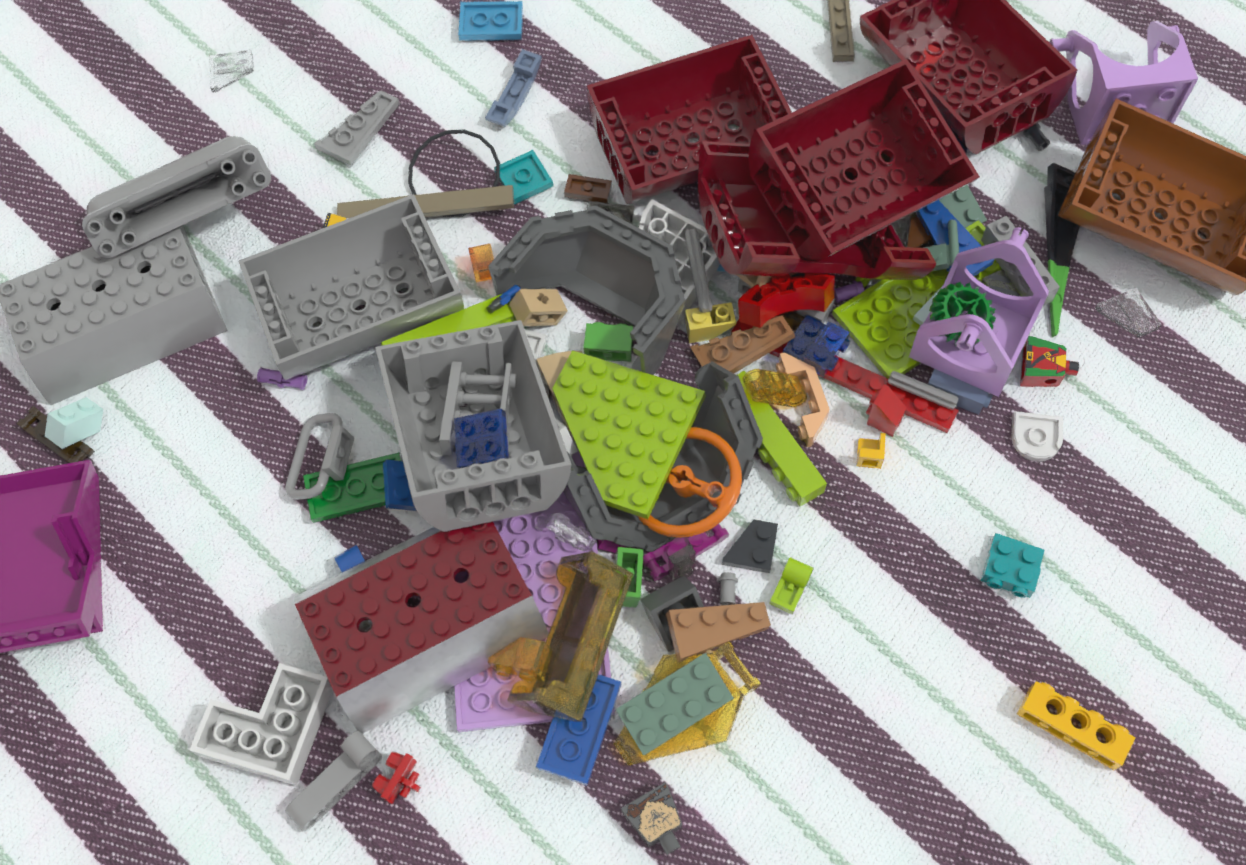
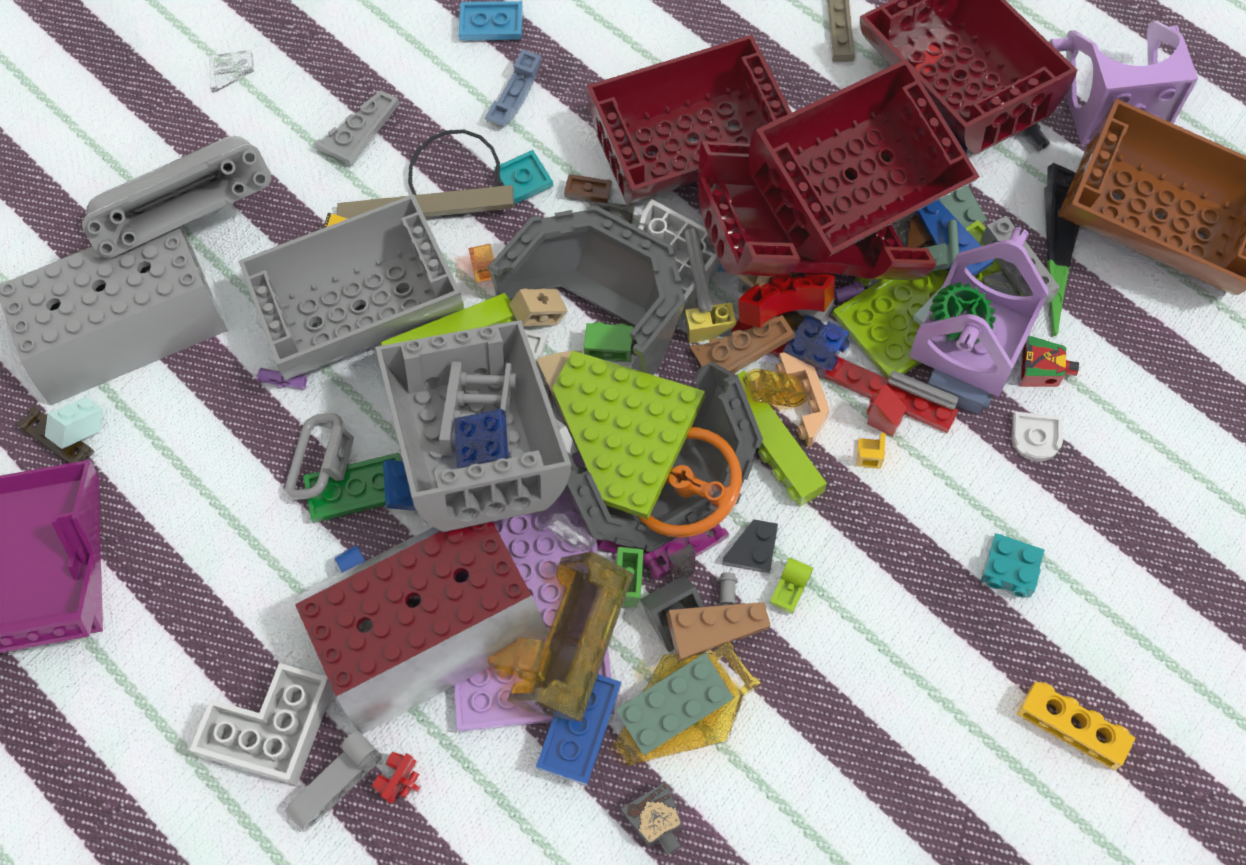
piece [487,285,521,313] -> none
clear wing [1095,288,1162,338] -> none

